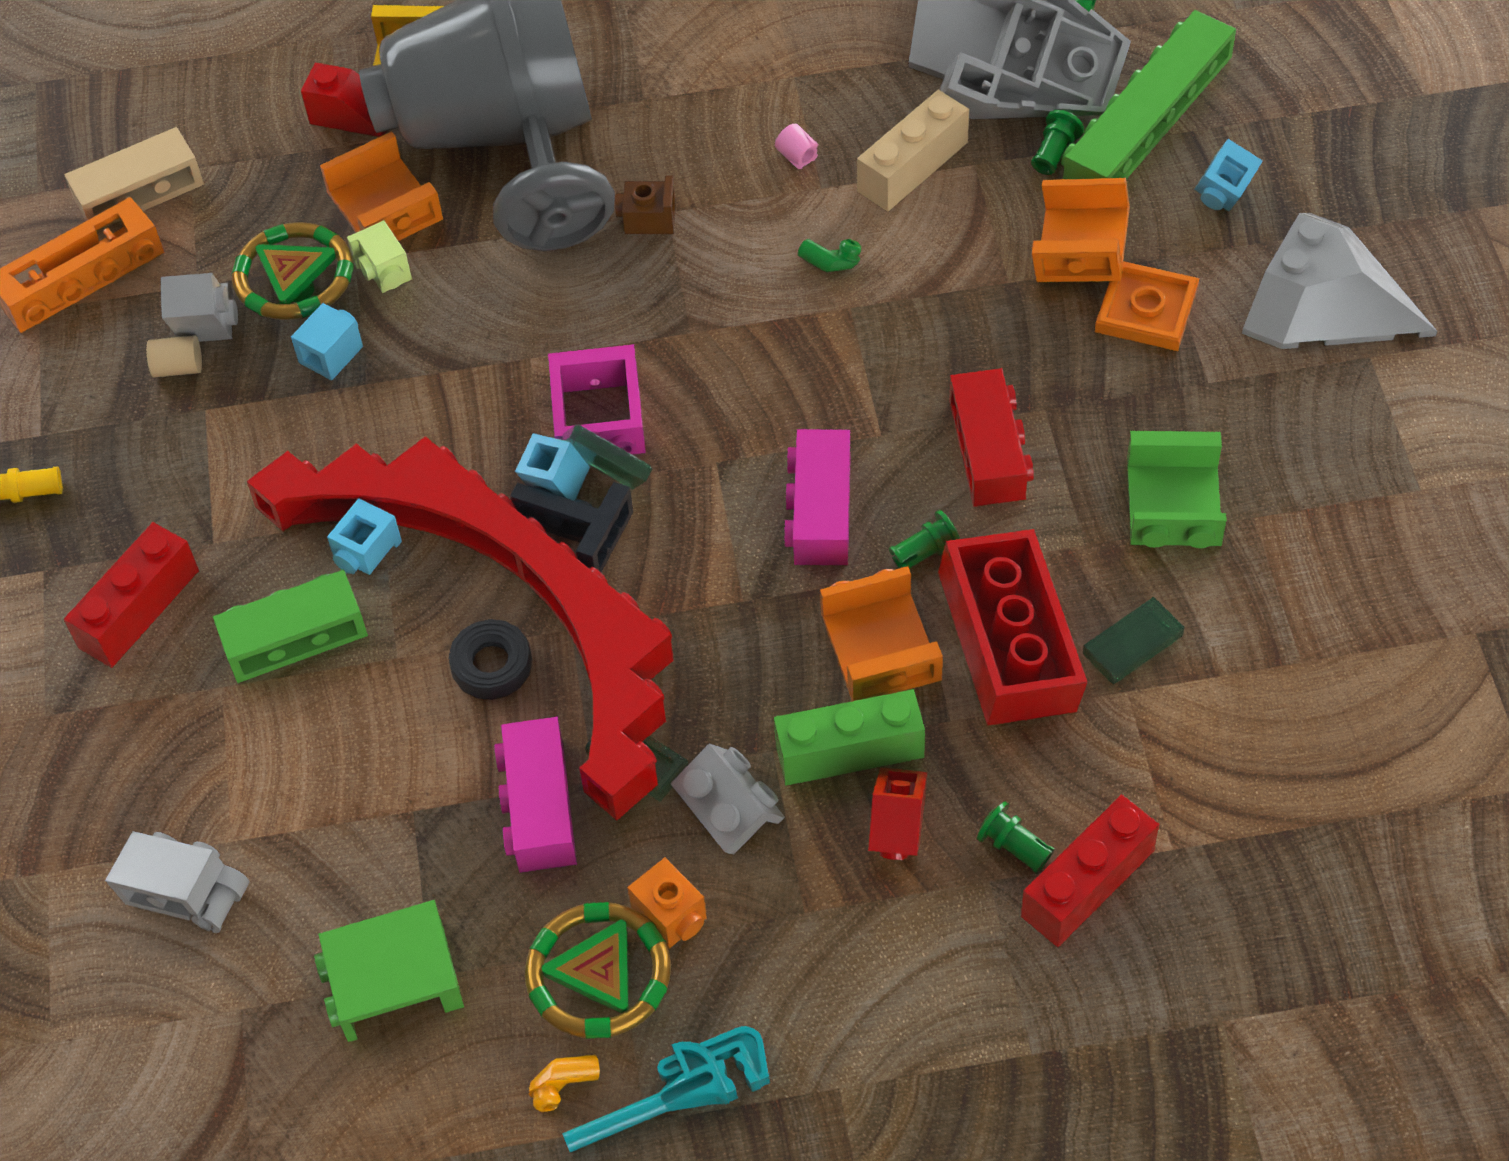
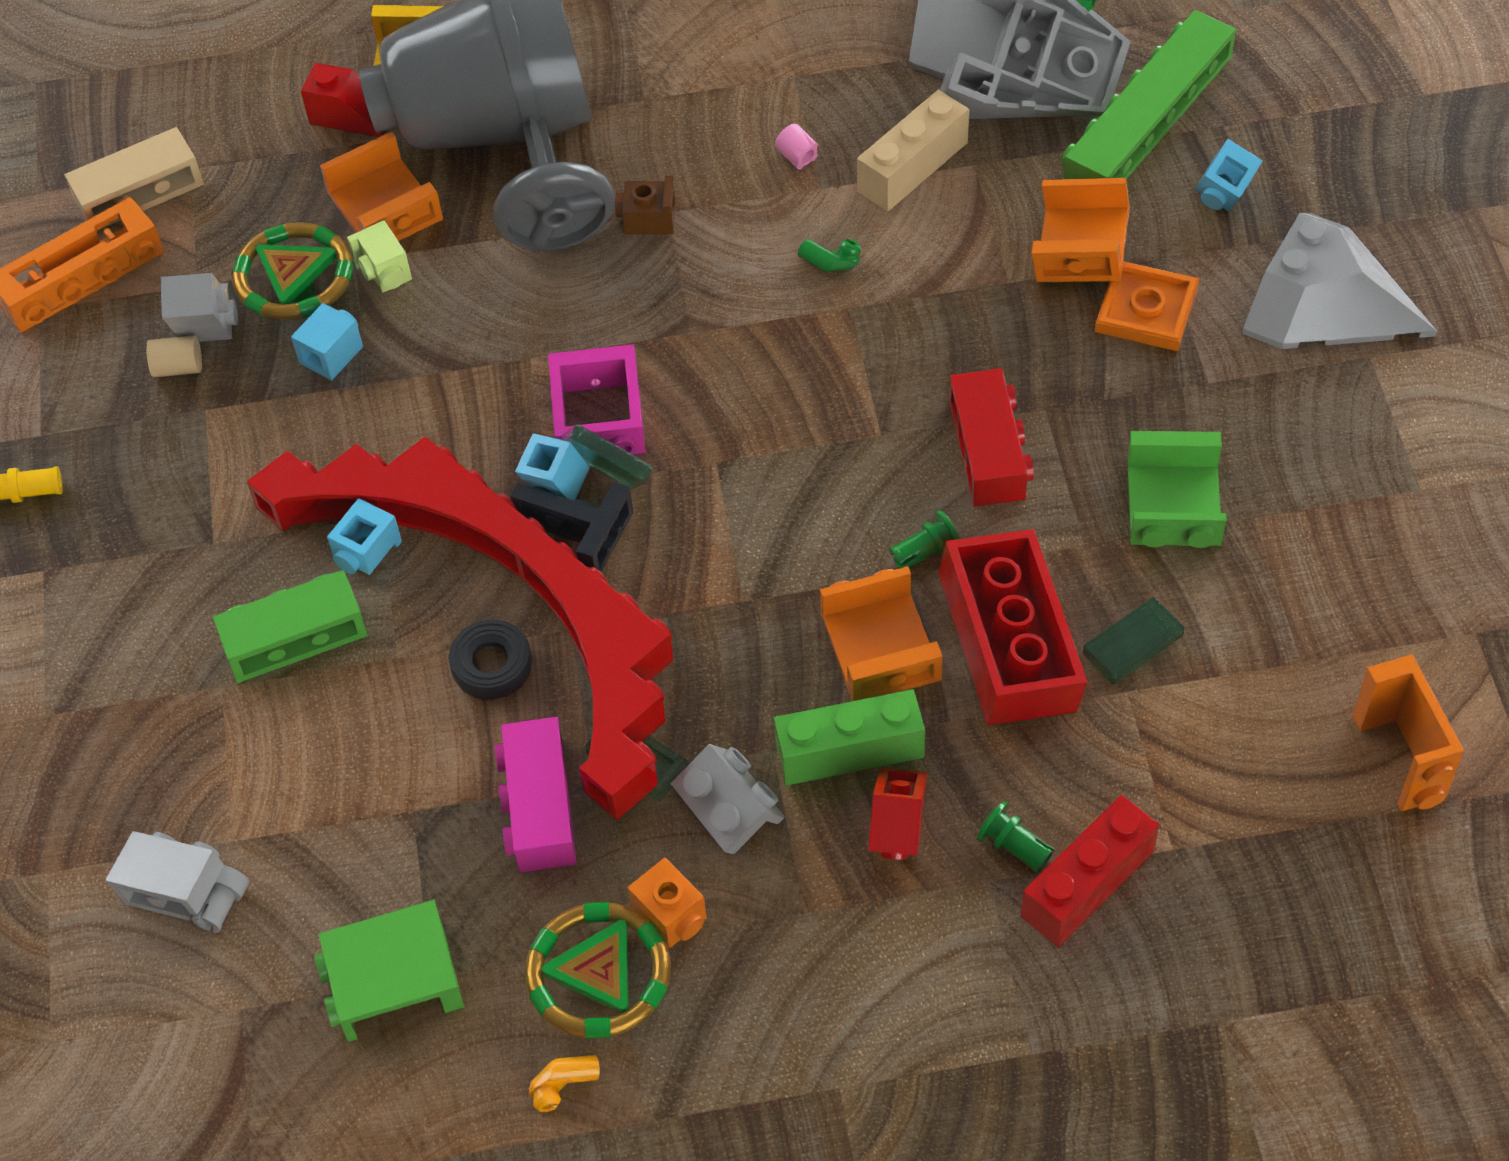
red brick [63,522,199,668] -> none
teal piece [562,1026,770,1153] -> none
dark pink brick [785,429,851,565] -> none
green pin [1031,110,1084,175] -> none
none -> orange panel [1353,654,1464,812]

